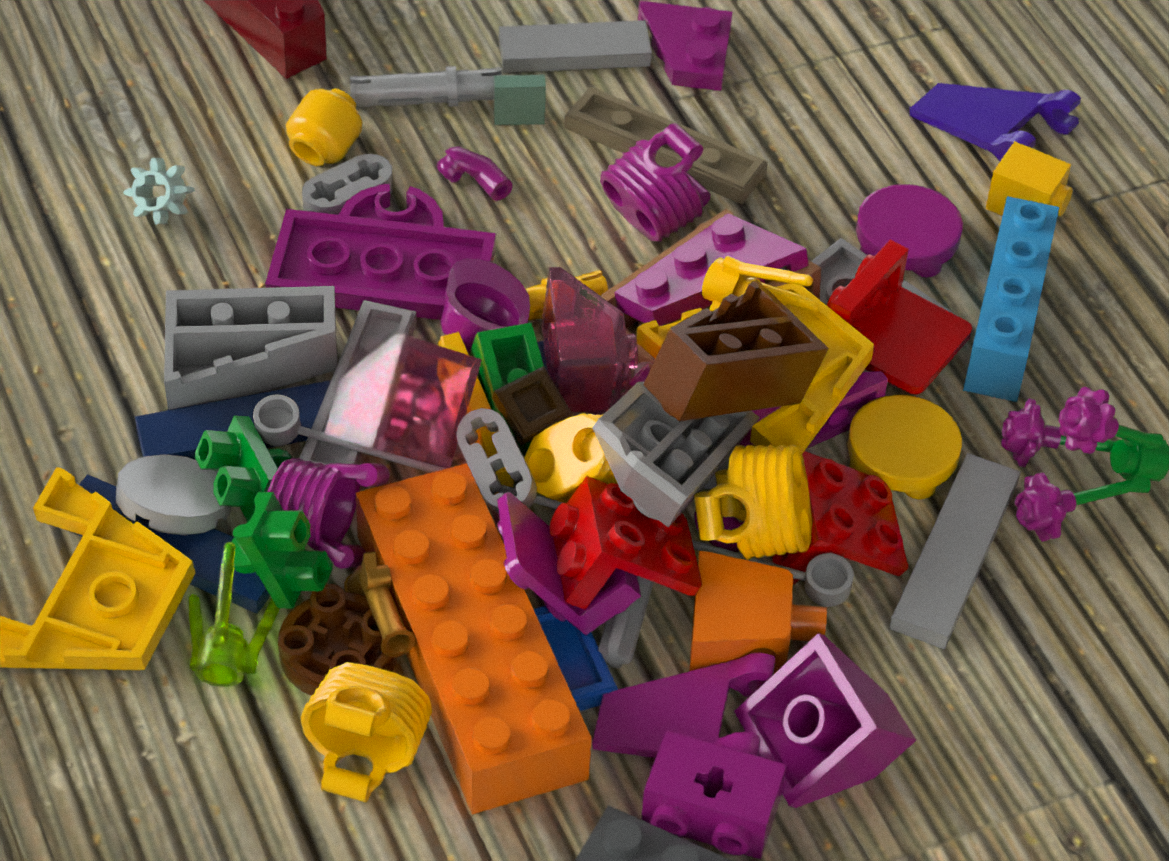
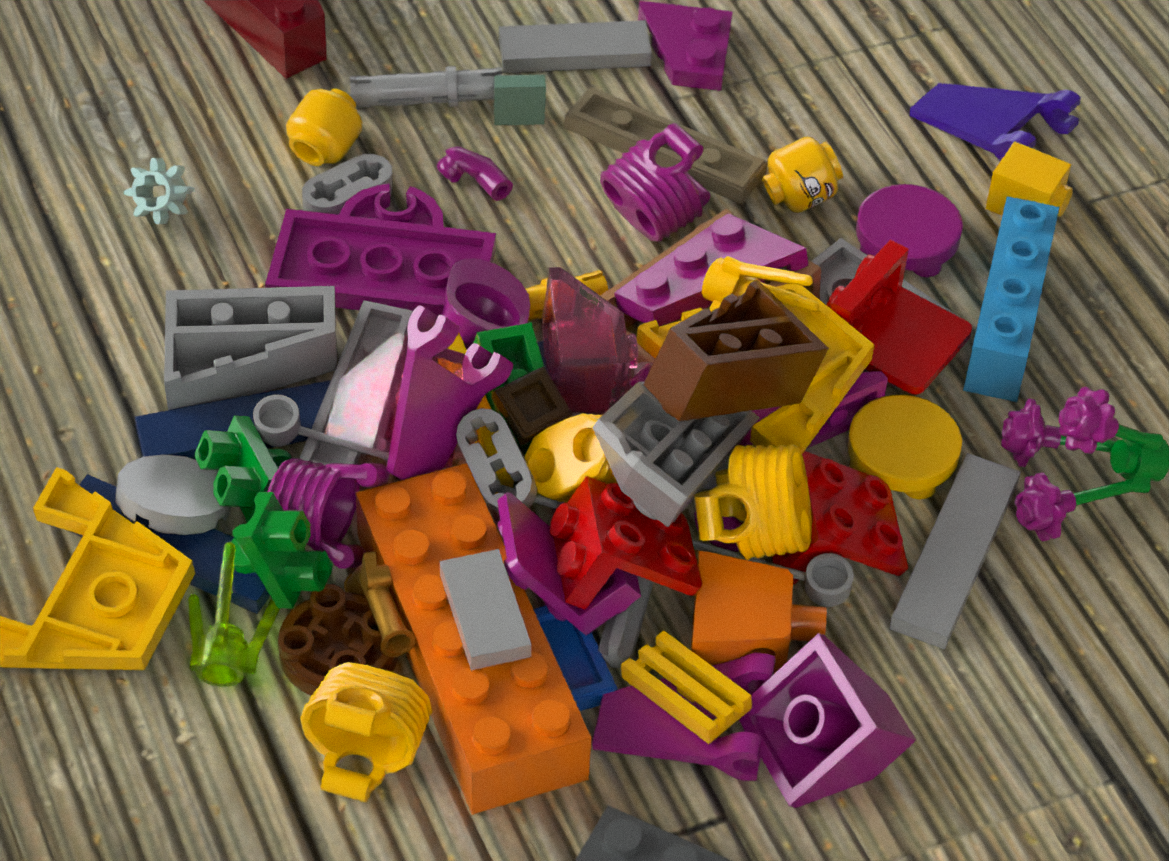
magenta brick [641,730,787,859] -> none
none -> magenta flag [386,305,513,480]
none -> light grey tile [440,549,532,670]
none -> yellow tile [621,630,752,744]
none -> yellow head [762,136,843,213]

